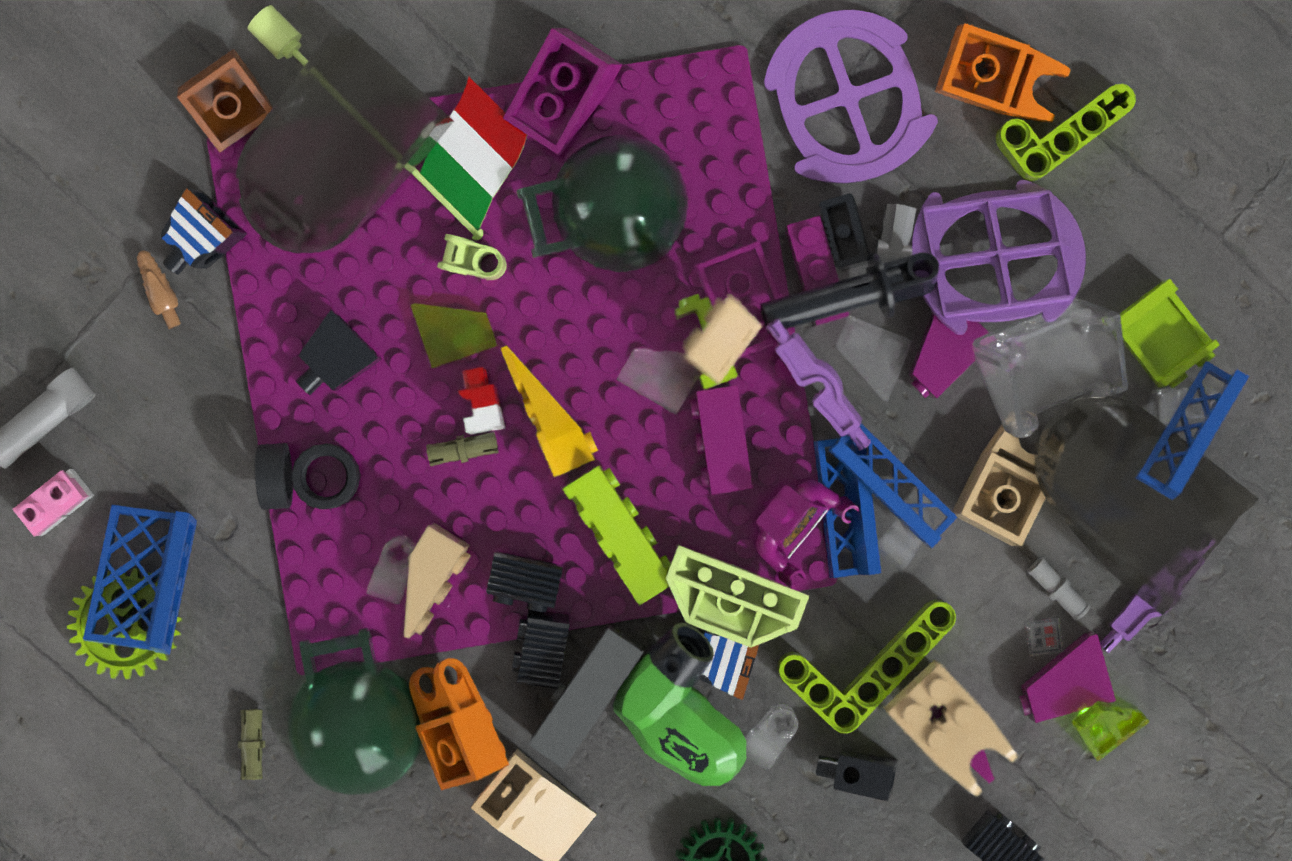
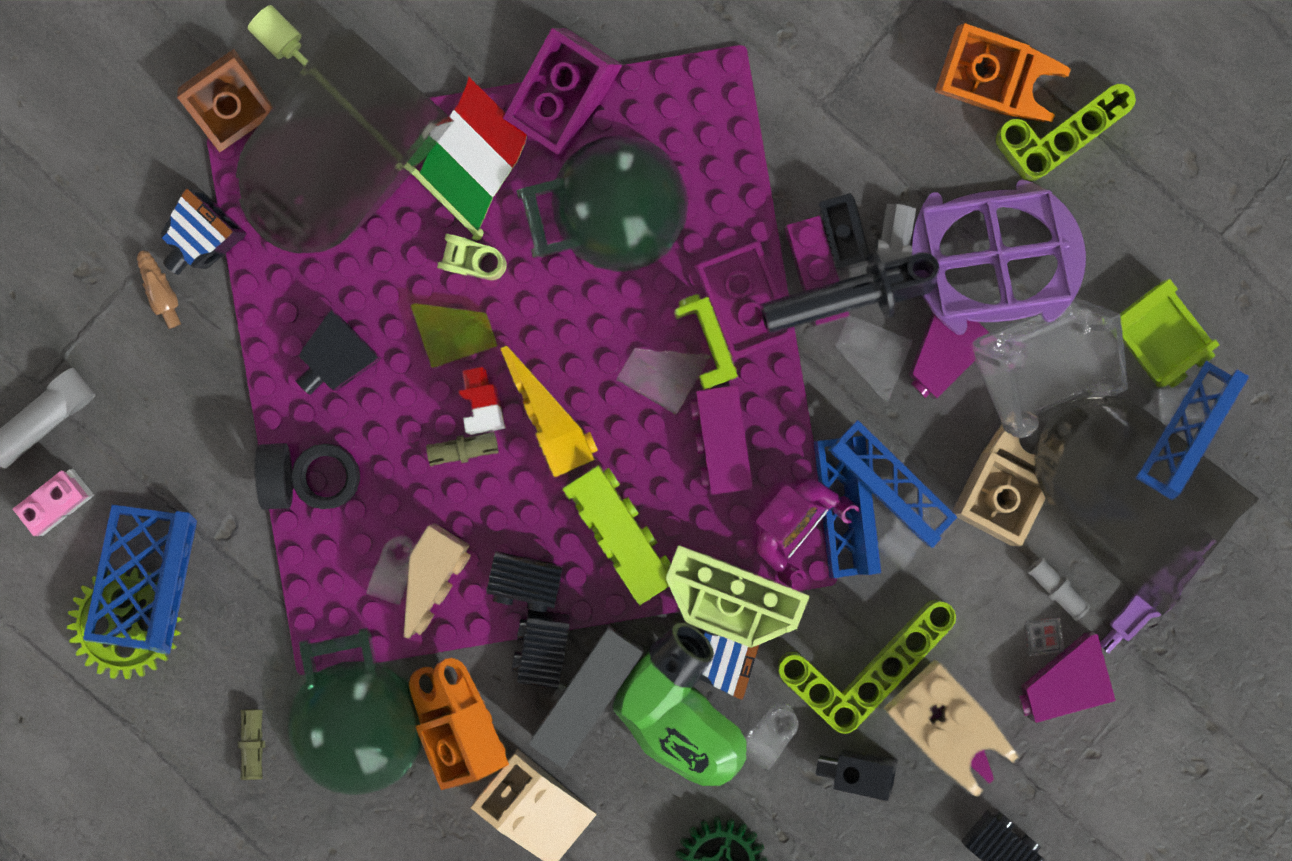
tan slope [683,296,762,384] -> none
medium lavender window [764,10,938,184] -> none
medium lavender piece [766,318,871,450] -> none
clear neon green wing [1071,701,1150,762] -> none

